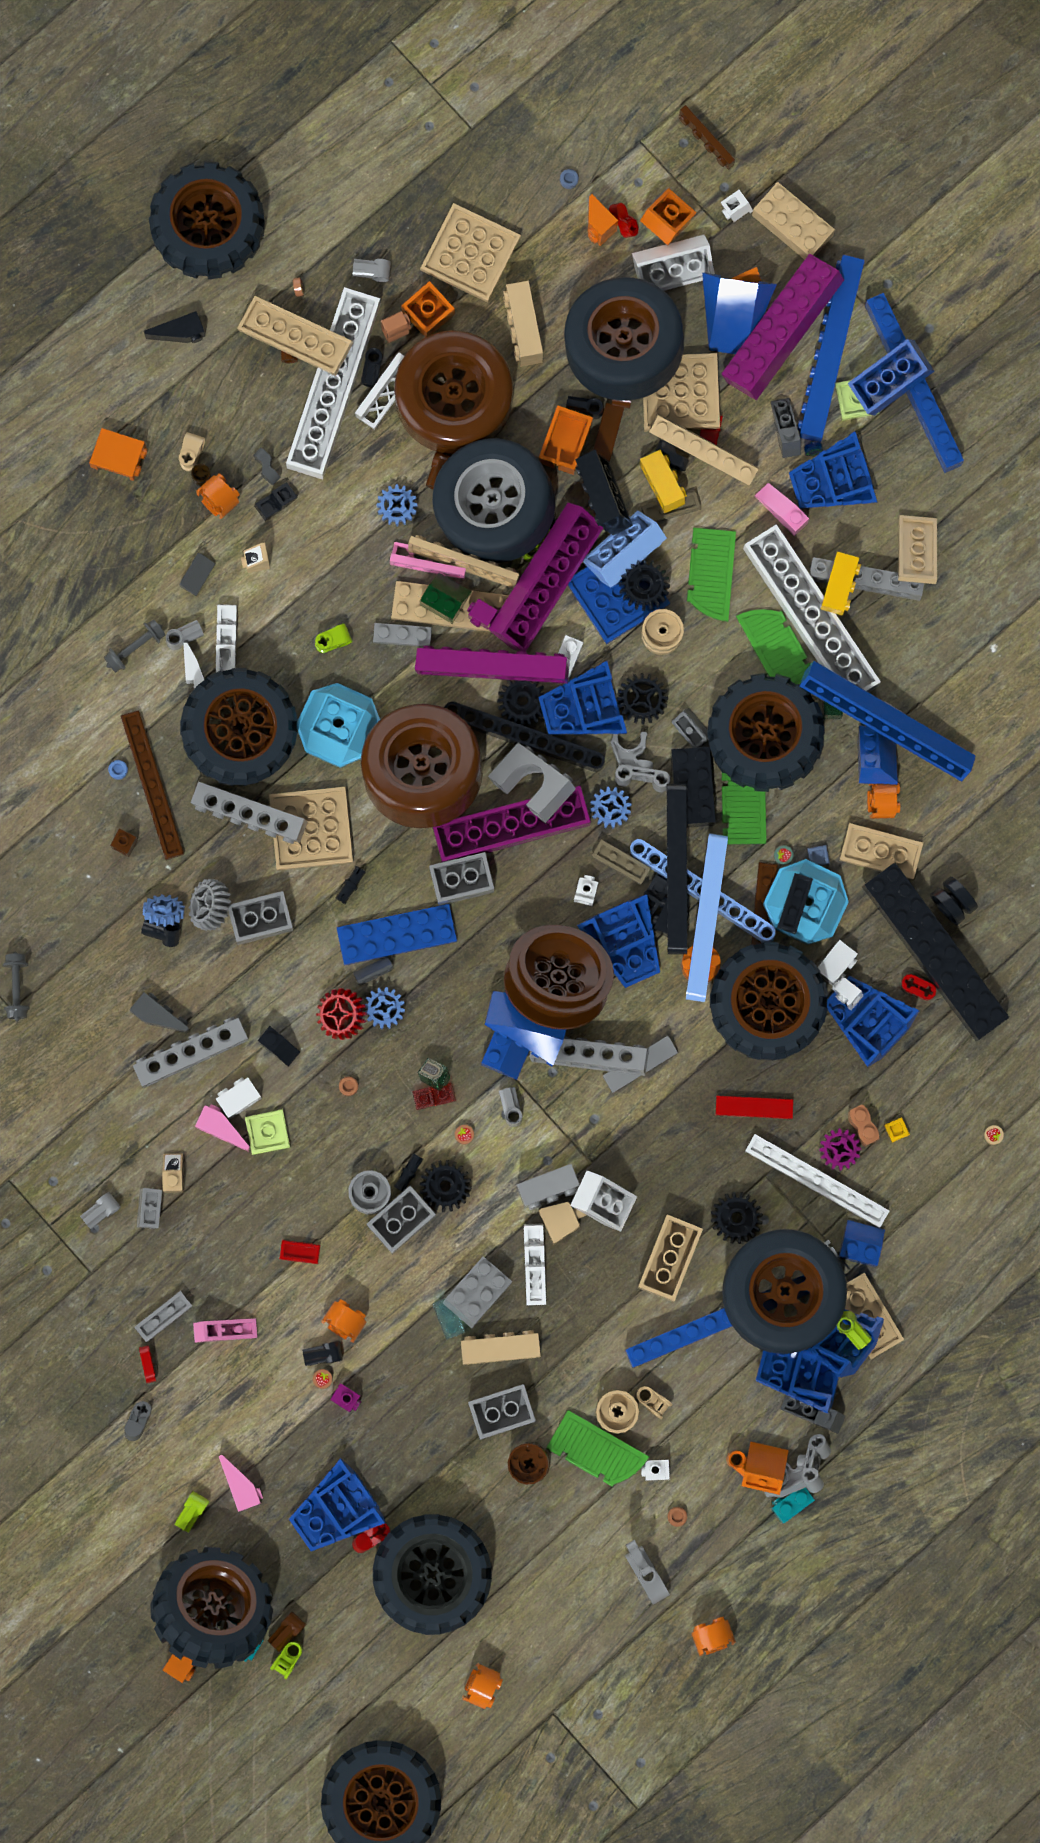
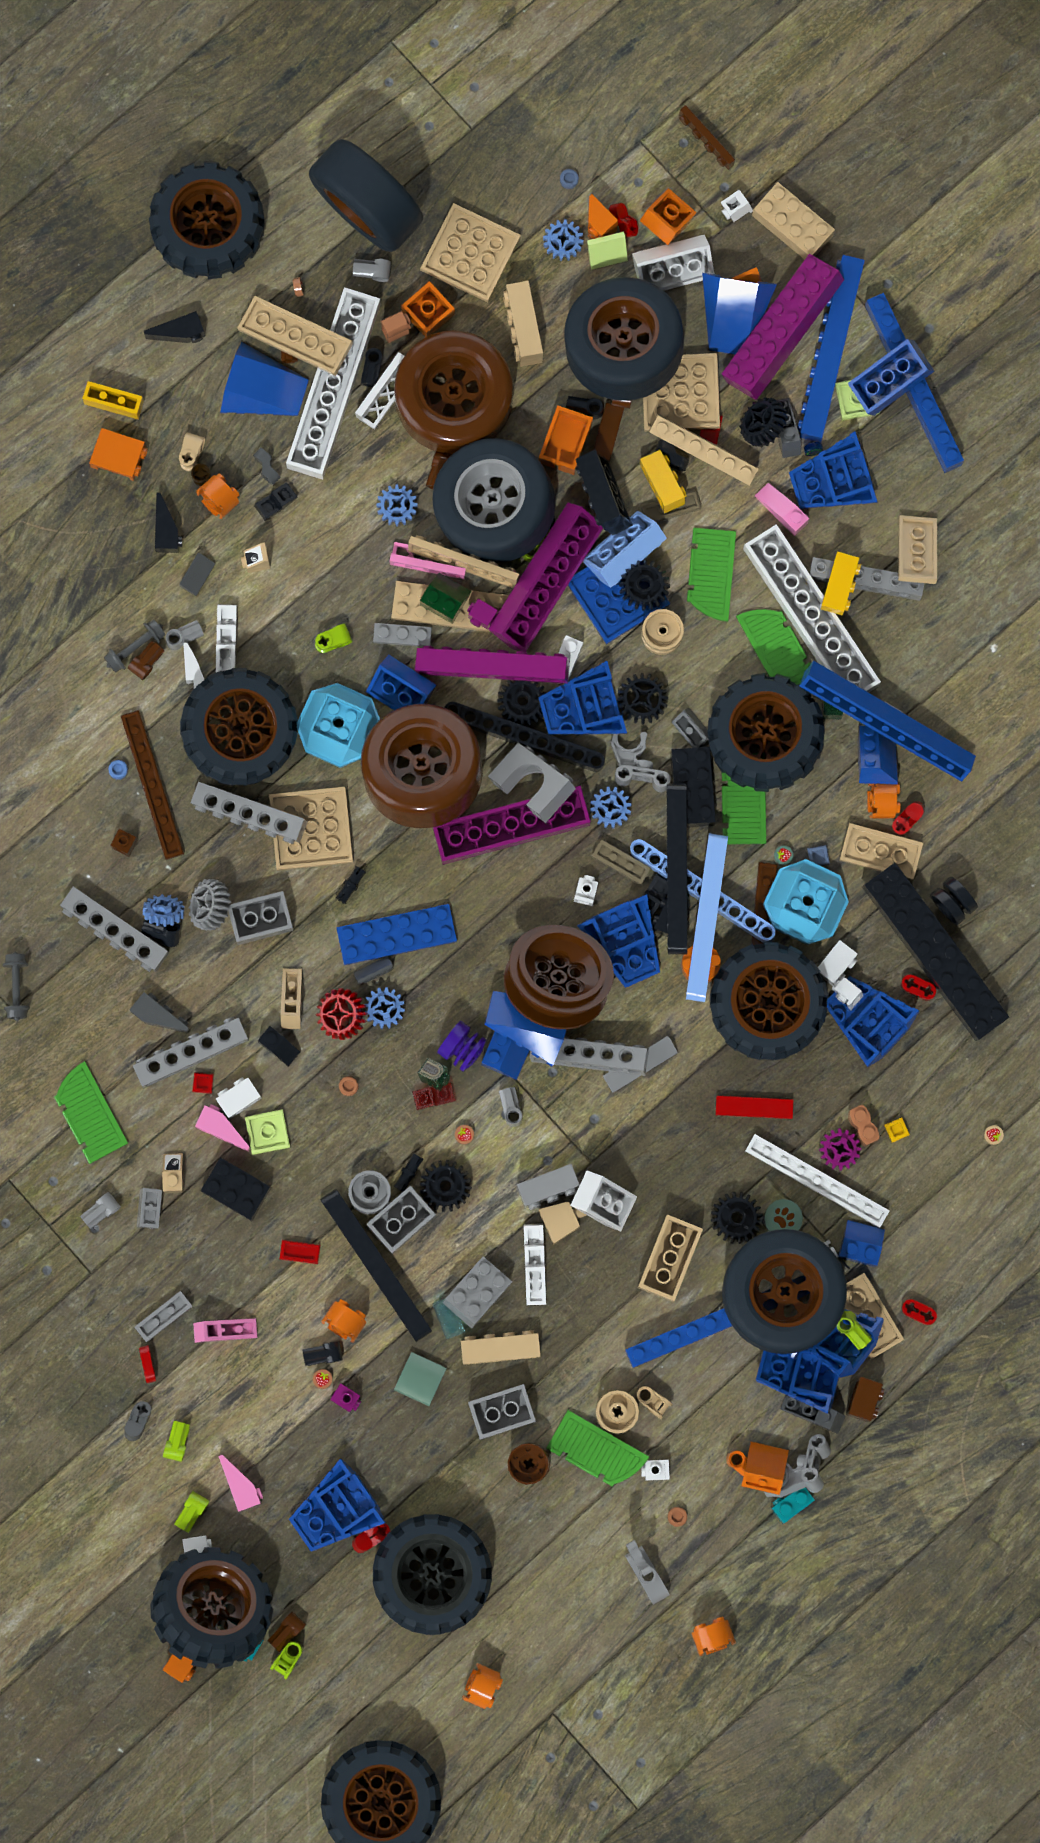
light grey brick [429,852,494,906] -> none
black tile [777,873,813,934] -> none
none -> bright green piece [54,1061,128,1164]
none -> light grey brick [60,886,169,972]
none -> yellow brick [82,381,144,420]
none -> reddish brown piece [127,641,165,680]
none -> black slope [155,493,183,553]
none -> lime piece [163,1421,190,1462]
none -> white brick [182,1536,212,1553]
none -> red tile [192,1073,214,1094]
none -> black brick [201,1157,271,1222]
none -> blue wedge [220,342,309,416]
none -> tan slope [281,968,302,1029]
none -> black wheel [309,139,423,252]
none -> black beam [320,1189,432,1342]
none -> blue slope [366,655,437,710]
none -> sand green slope [394,1352,447,1406]
none -> dark purple wheel [437,1020,487,1072]
none -> medium blue gear [543,219,584,261]
none -> yellowish green tile [587,232,628,270]
none -> black gear [739,397,788,448]
none -> sand green tile [764,1199,803,1231]
none -> reddish brown brick [846,1377,885,1422]
none -> red piece [892,801,925,835]
none -> red beam [901,1299,937,1325]

